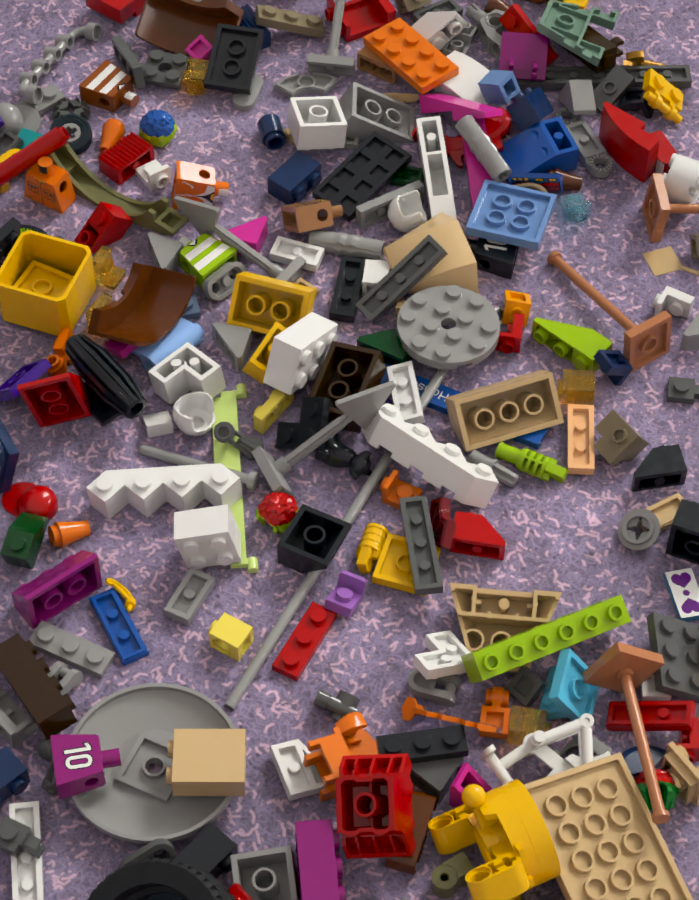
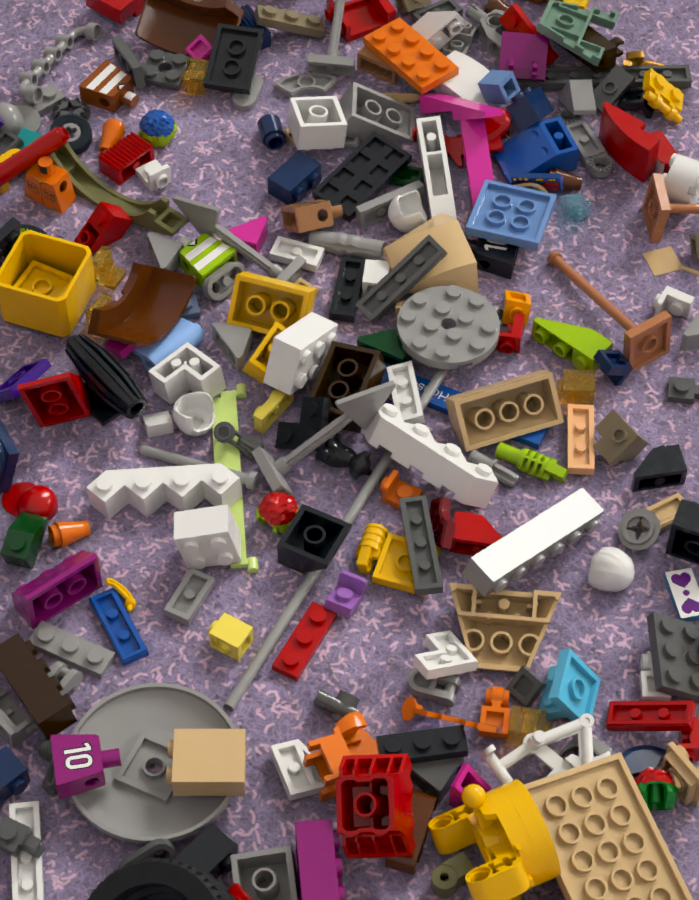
orange plate [46,328,74,377] -> none
orange torso [171,161,229,209] -> none
light grey axle [455,115,512,182] -> none
lime brick [461,595,631,683] -> none
nougat tile [582,642,670,824] -> none
none -> brick [462,488,604,597]
none -> white hair [588,547,635,592]

